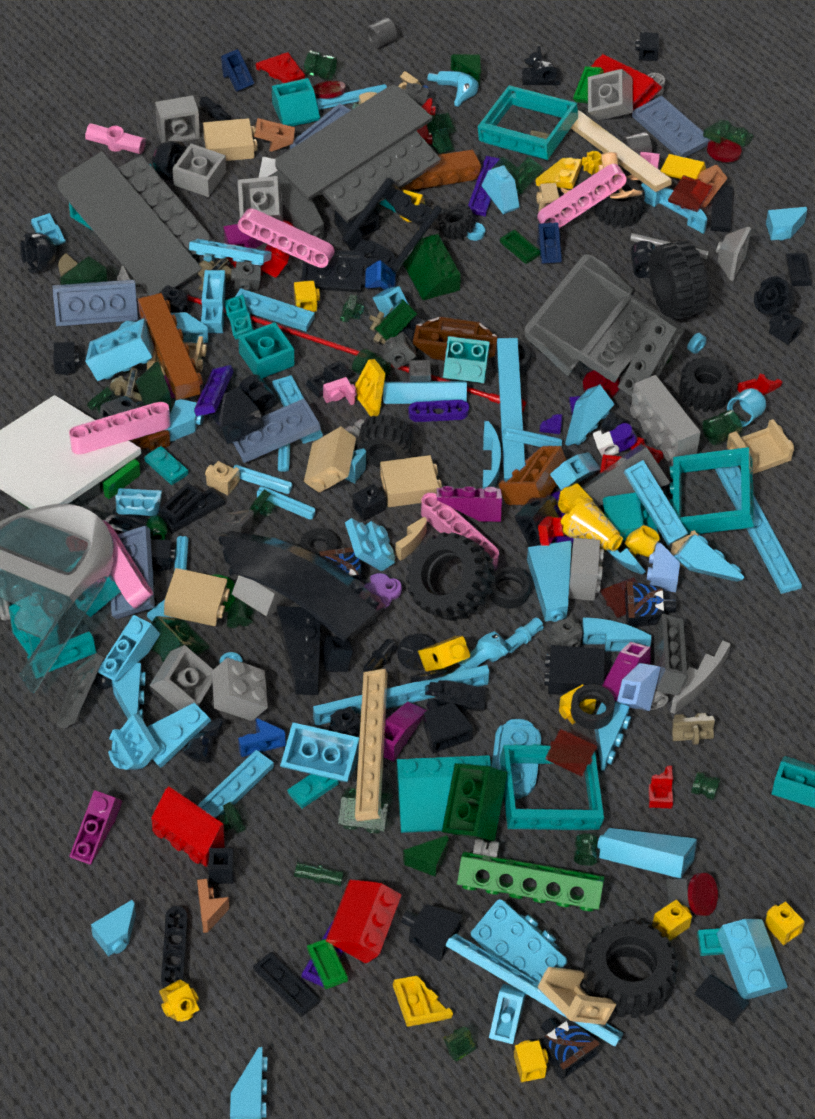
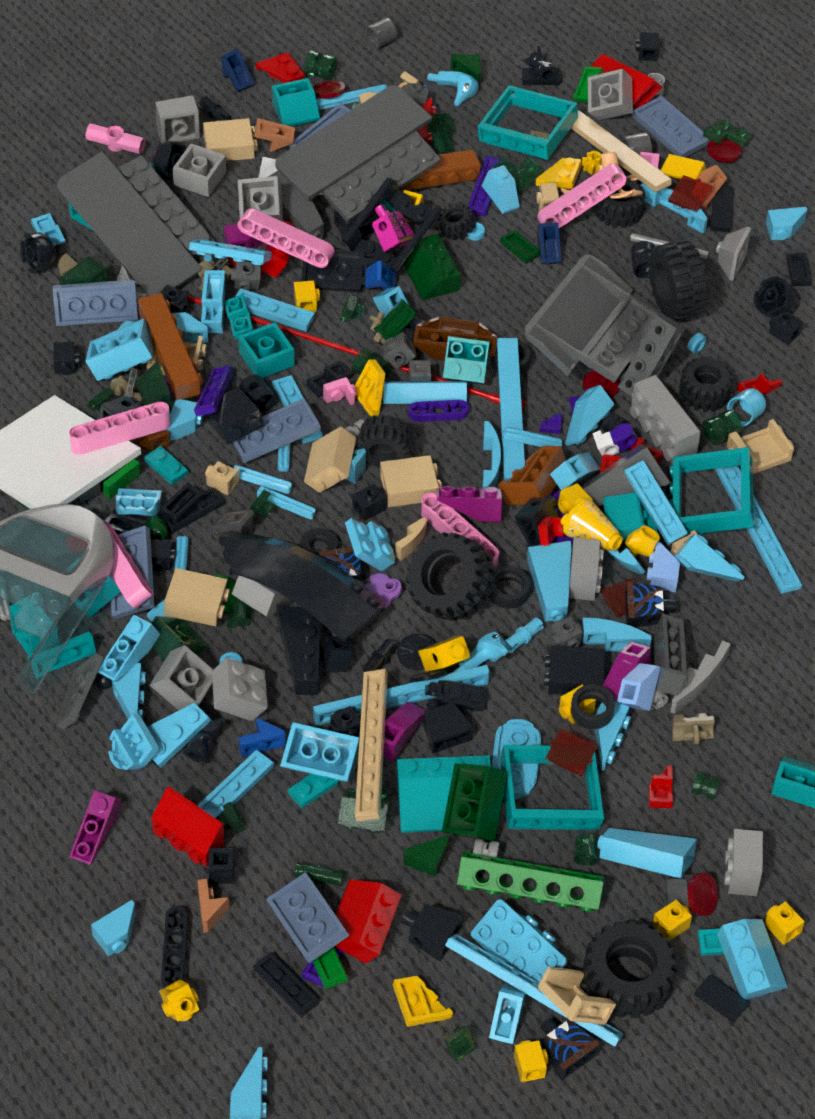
none -> sand blue plate [266,872,349,963]
none -> dark pink torso [372,203,414,252]
none -> light grey brick [724,829,763,896]

